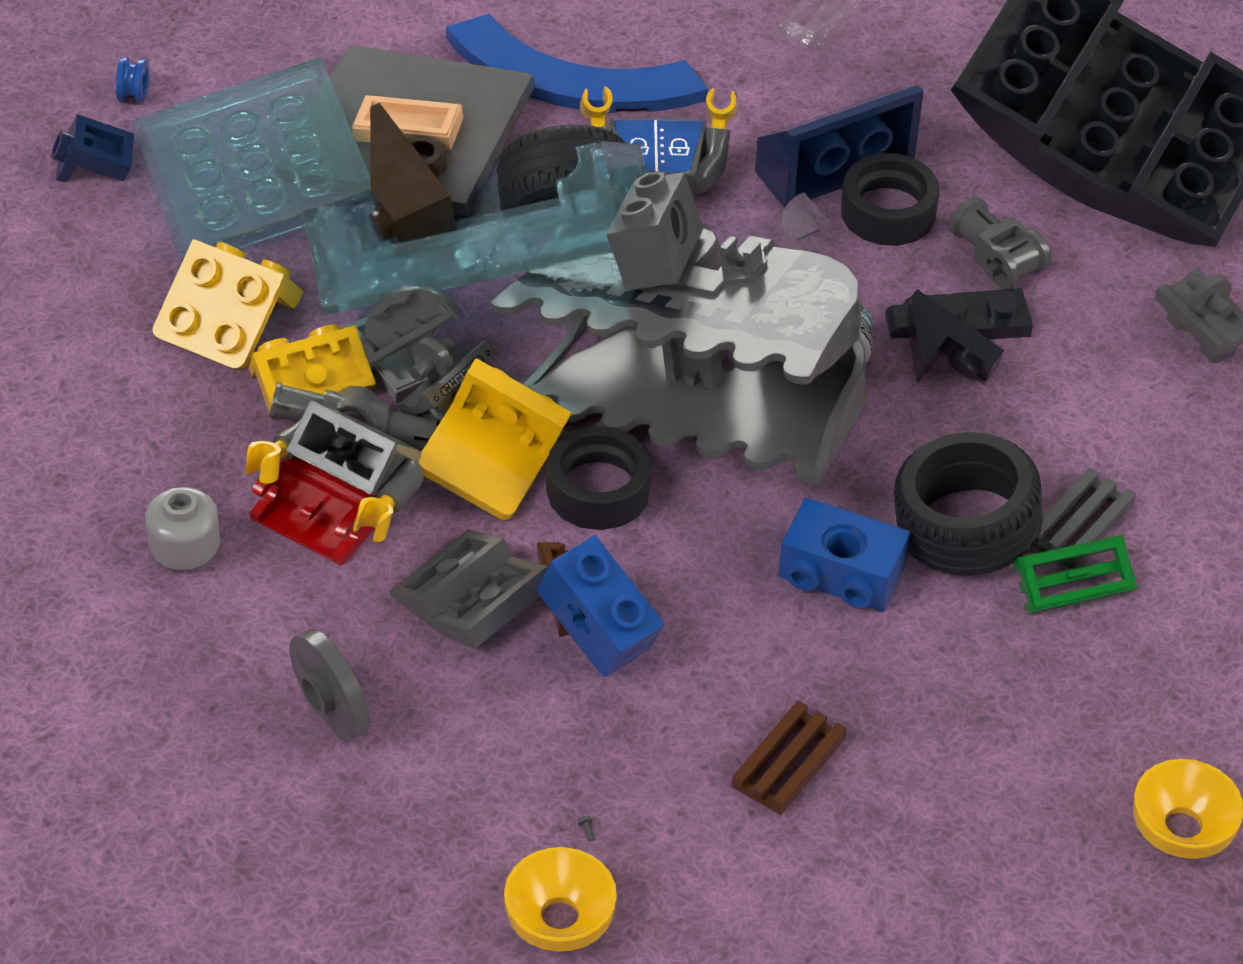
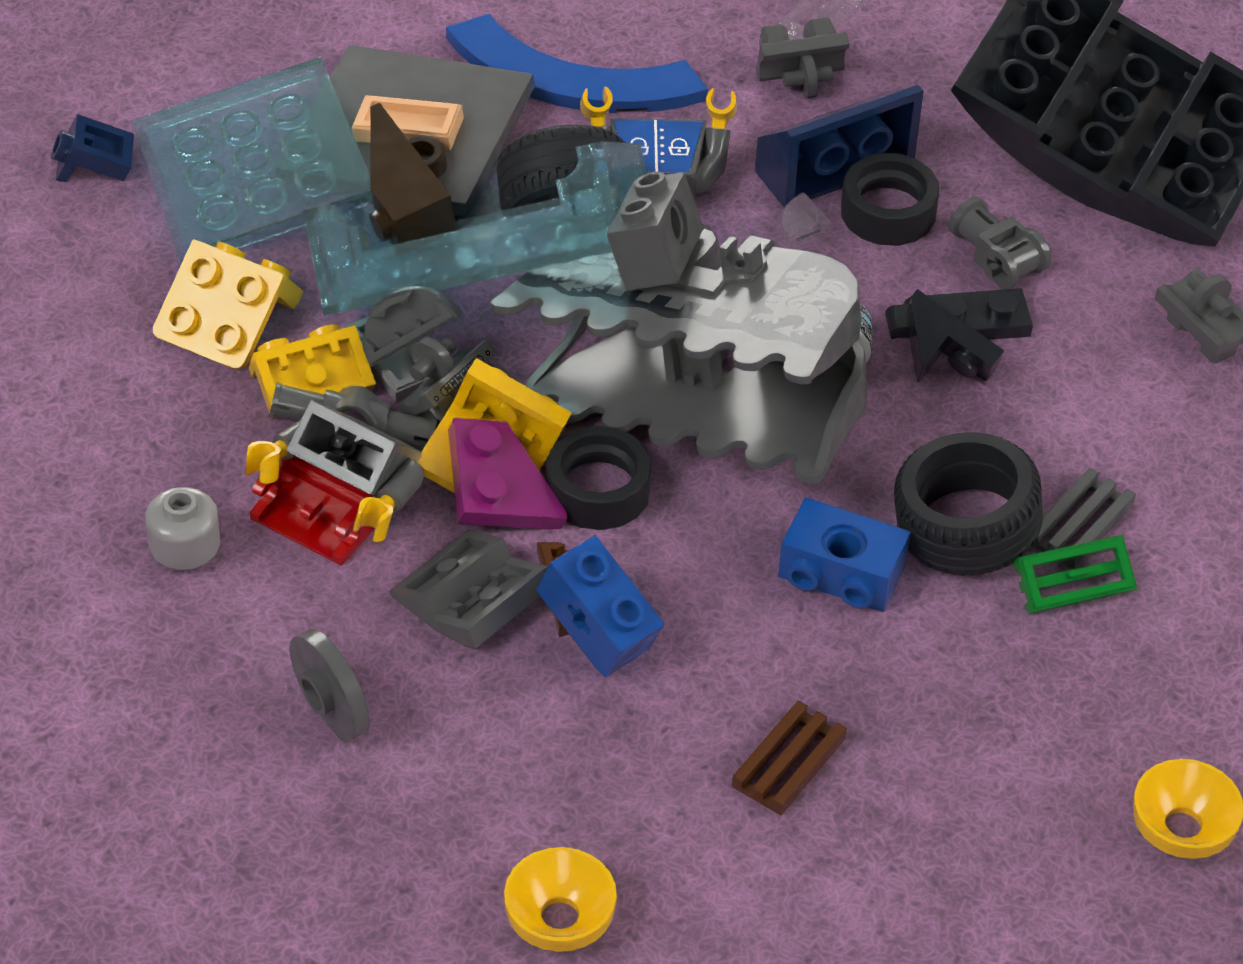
blue bush [116,57,150,103] -> none
dark grey piece [578,816,595,841] -> none
none -> magenta wing [448,418,567,529]
none -> dark grey hips [756,17,850,98]

